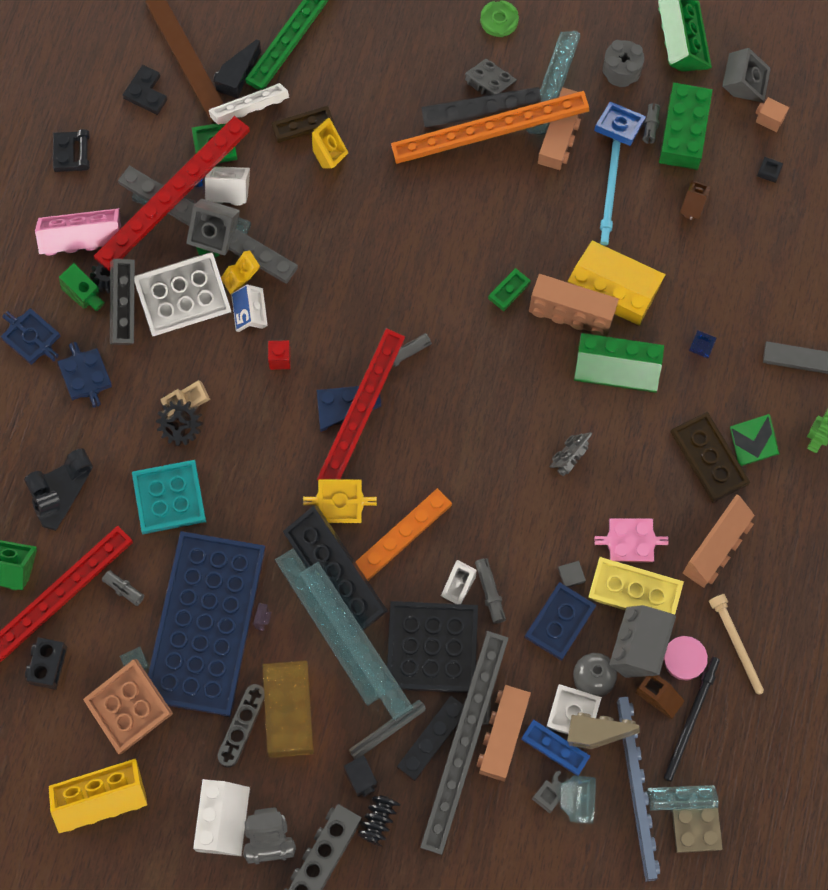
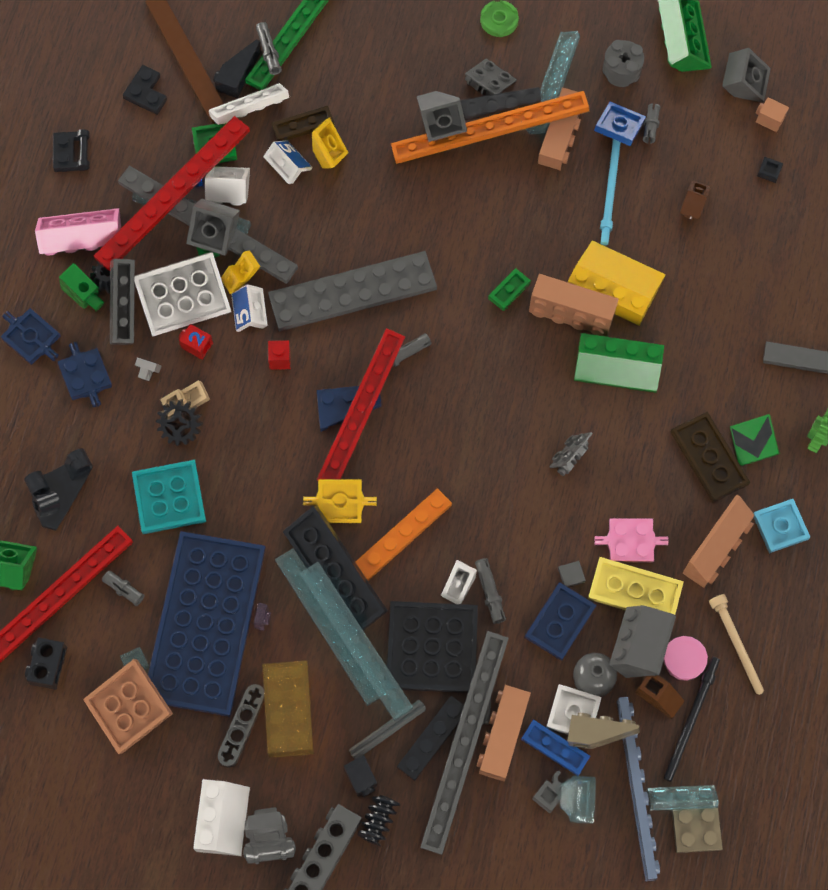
yellow slope [49,758,147,833] -> none
green brick [659,82,713,170] -> none
clear blue plate [689,330,717,358] -> none
none -> light grey tile [135,357,161,381]
none -> red brick [179,324,213,360]
none -> dark grey pin [256,22,281,75]
none -> white panel [263,140,313,184]
none -> dark grey plate [268,251,437,332]
none -> dark grey slope [417,91,467,142]
none -> medium azure plate [753,499,810,553]

